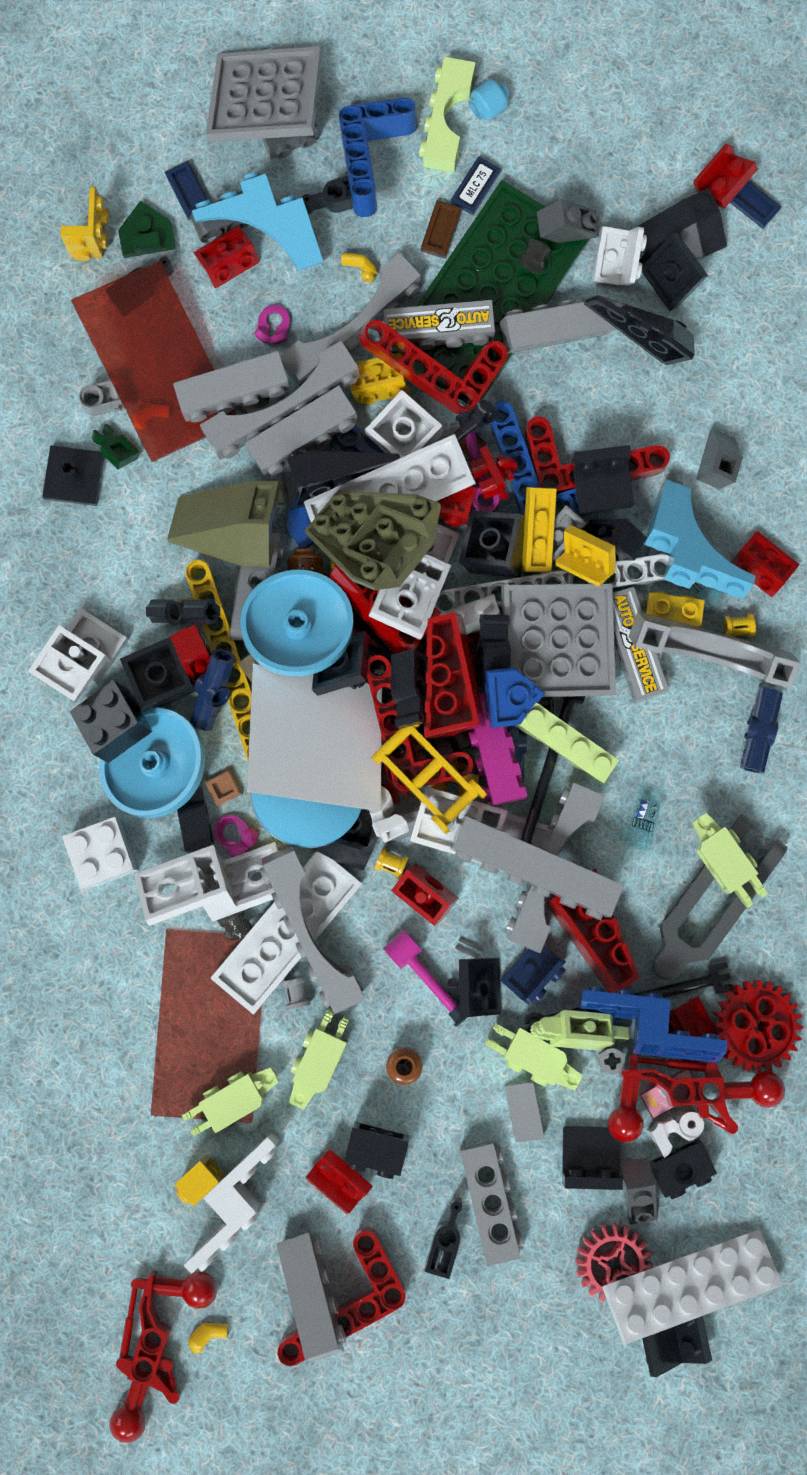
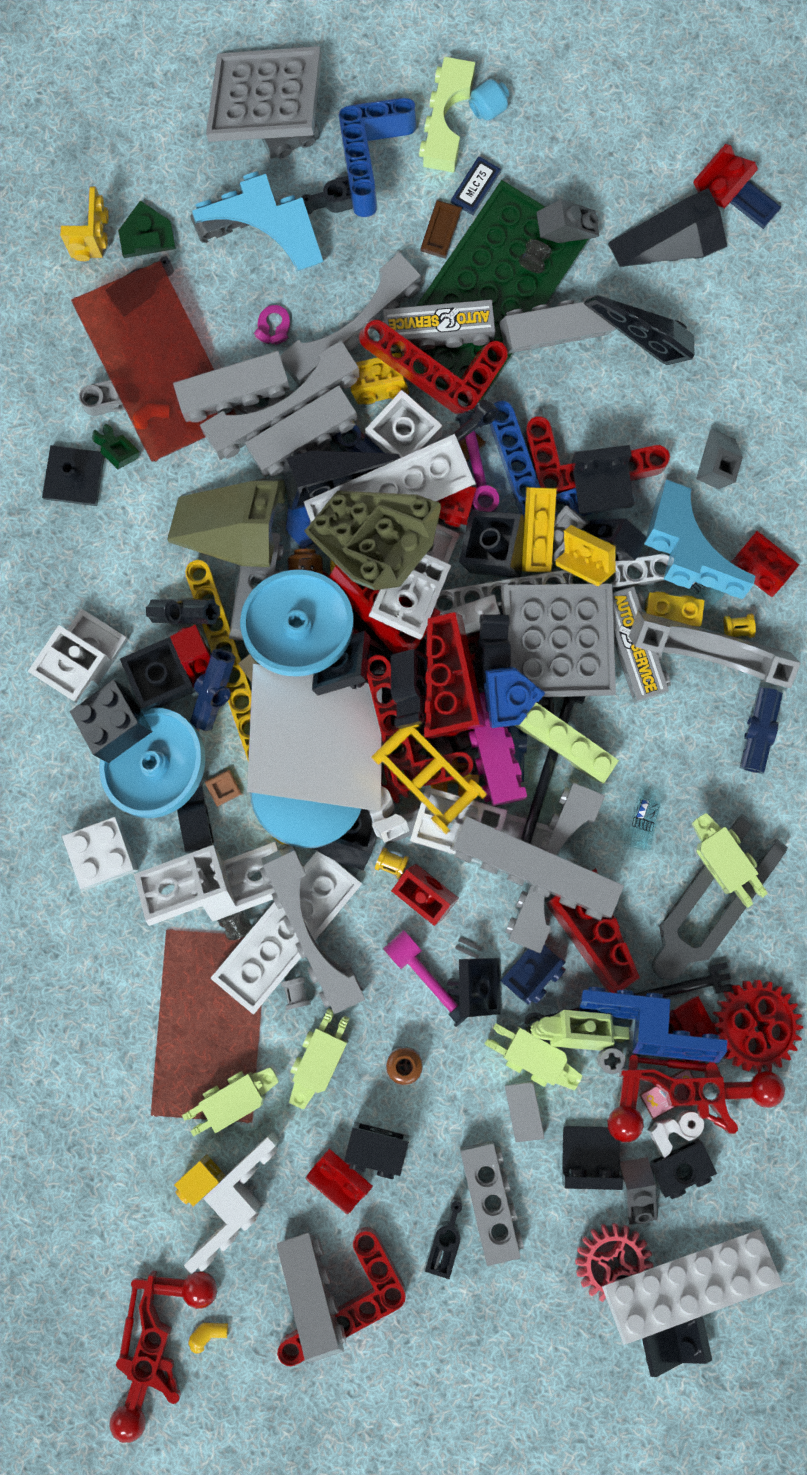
dark blue tile [164,161,208,220] -> none
red bracket [193,225,260,288] -> none
dark pink piece [214,815,258,858] -> none
yellow arm [341,252,378,283] -> none
red hips [468,446,517,500] -> none
white bracket [592,226,647,287] -> none
black tile [641,233,708,311] -> none

